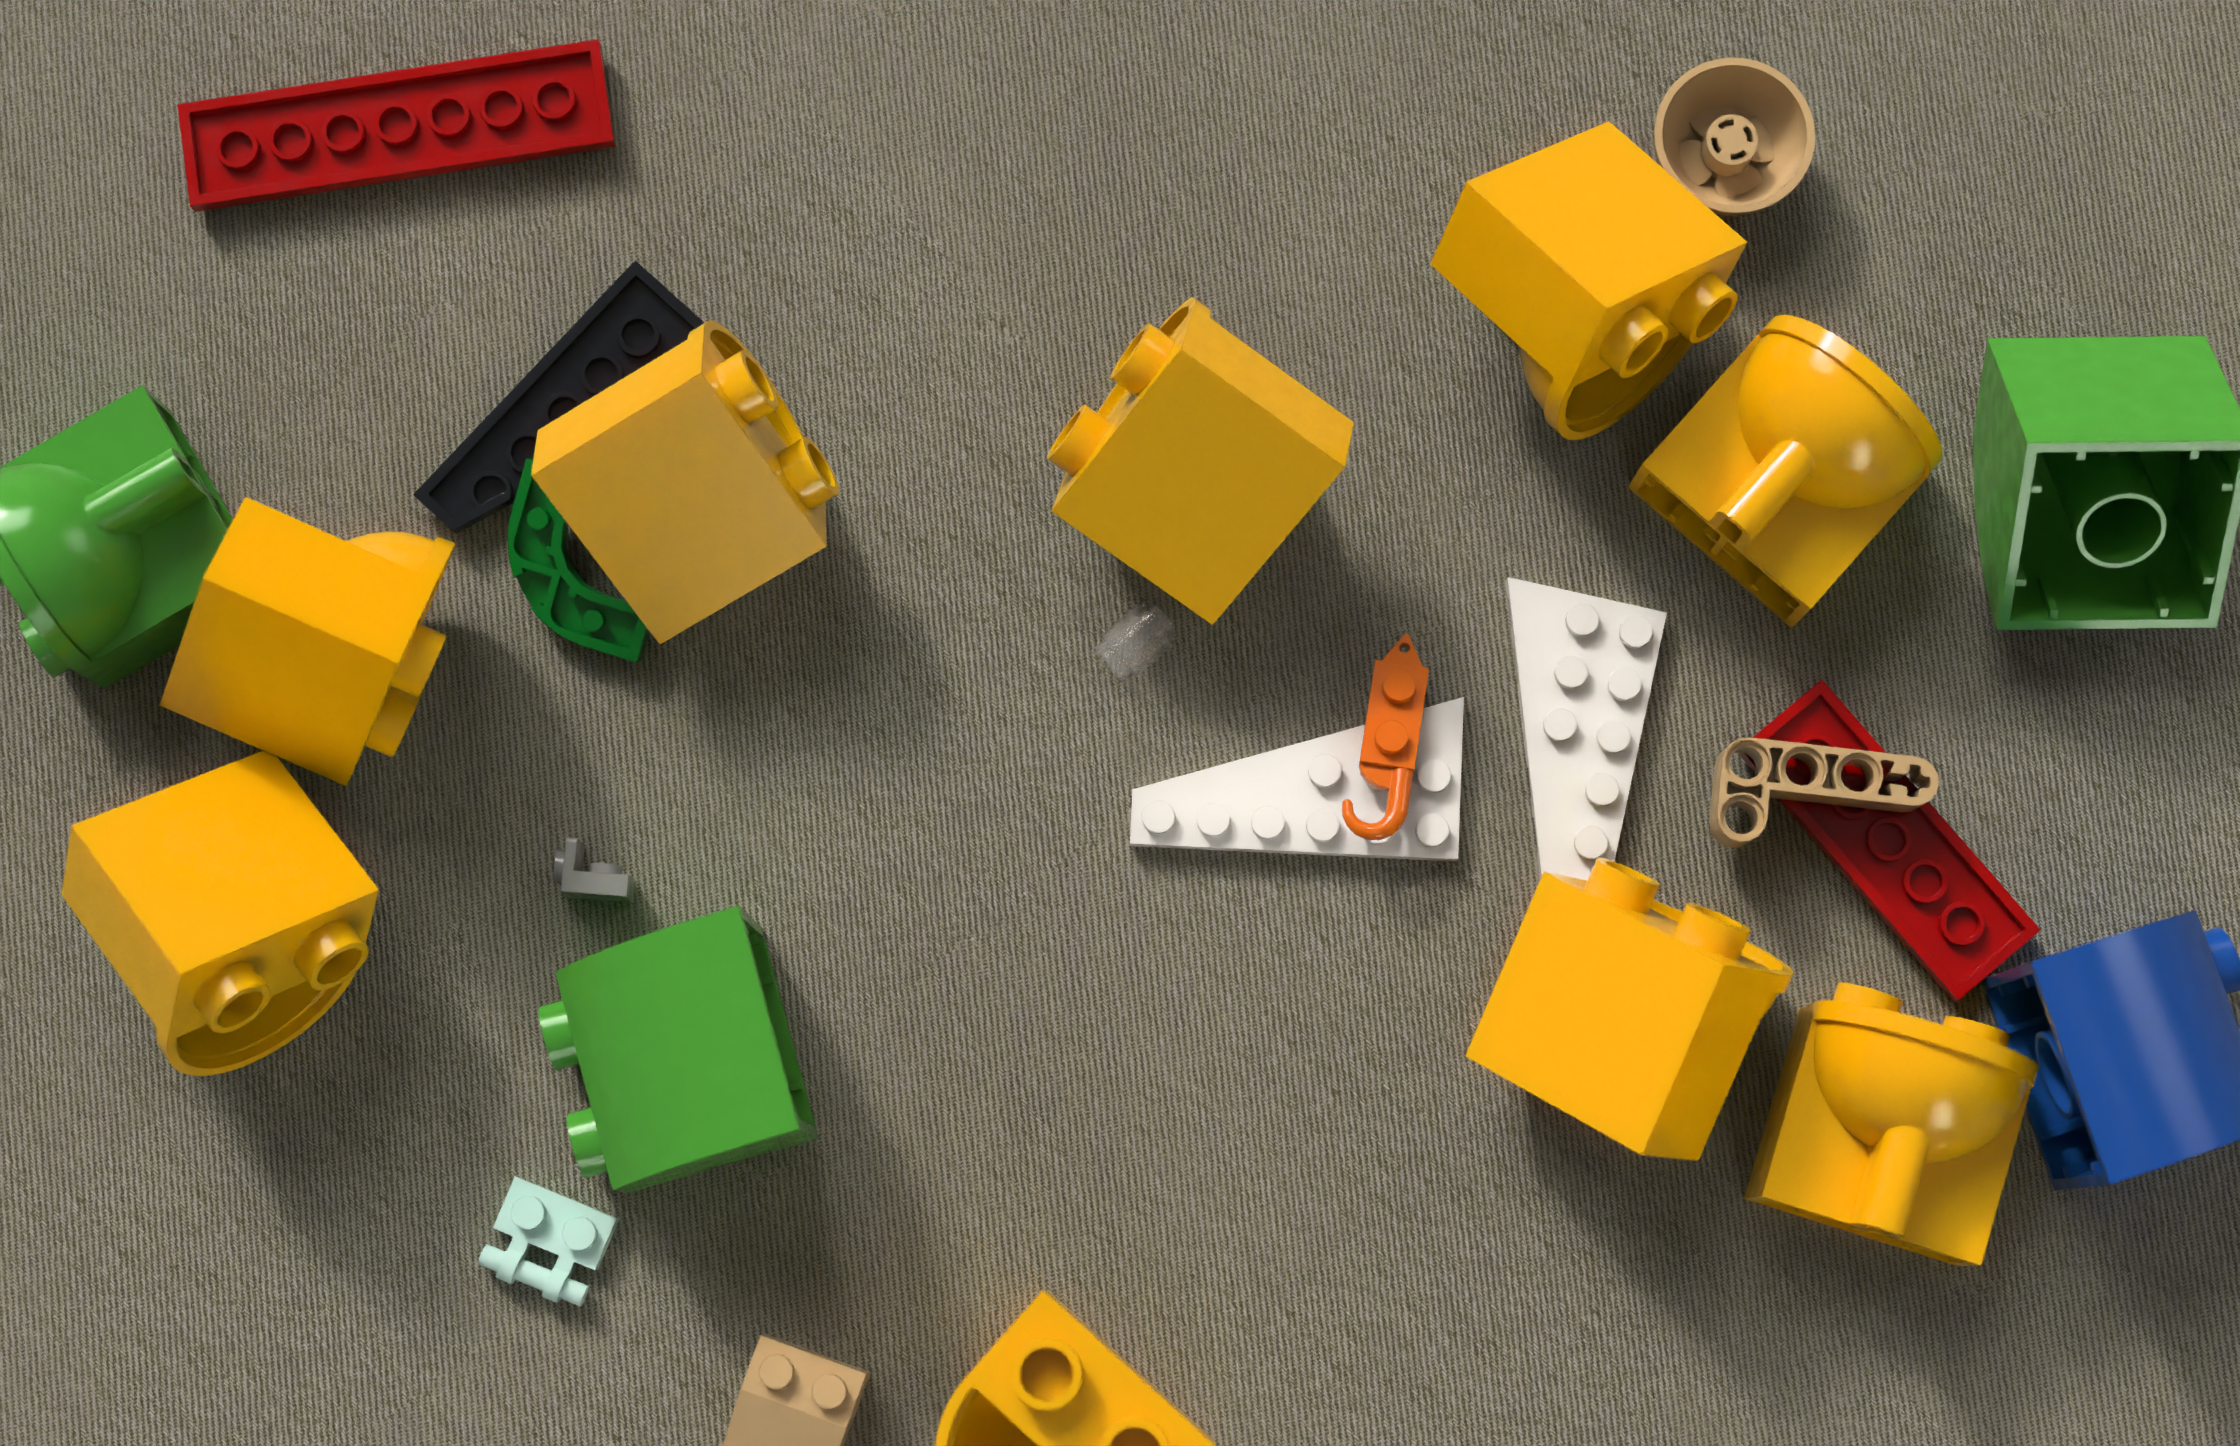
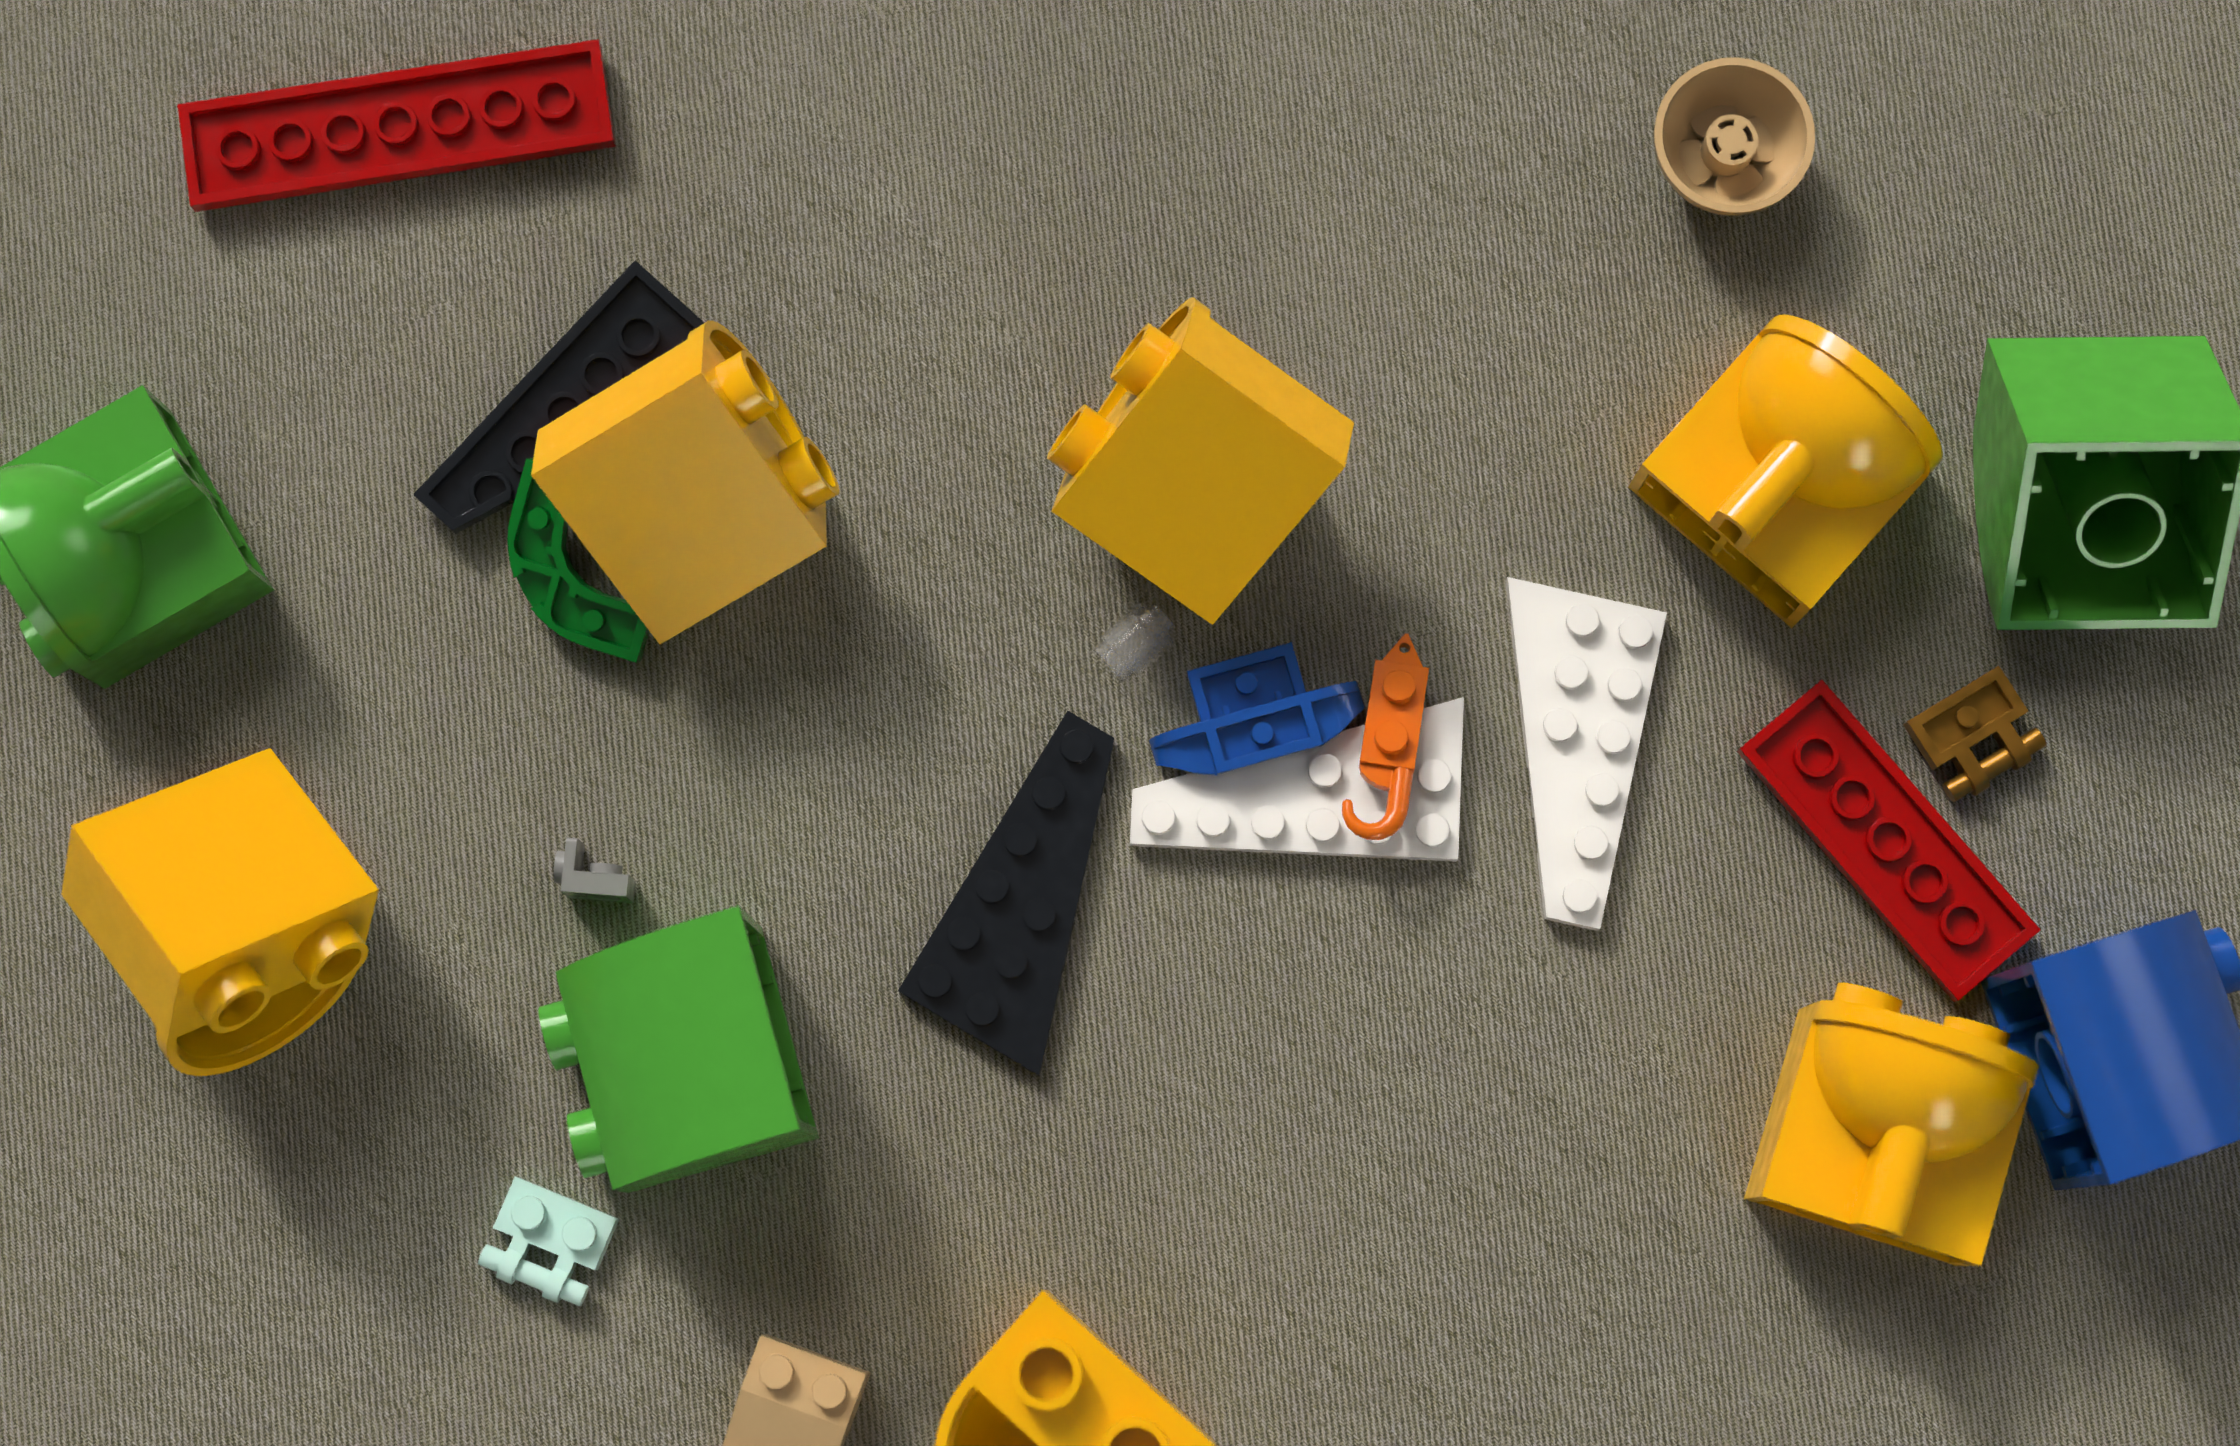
yellow piece [159,497,456,786] -> none
yellow piece [1430,121,1747,440] -> none
yellow piece [1465,858,1794,1161] -> none
tan beam [1709,737,1939,848] -> none
none -> black wing [898,711,1115,1077]
none -> blue plate [1149,642,1365,776]
none -> pearl gold plate [1903,666,2047,802]

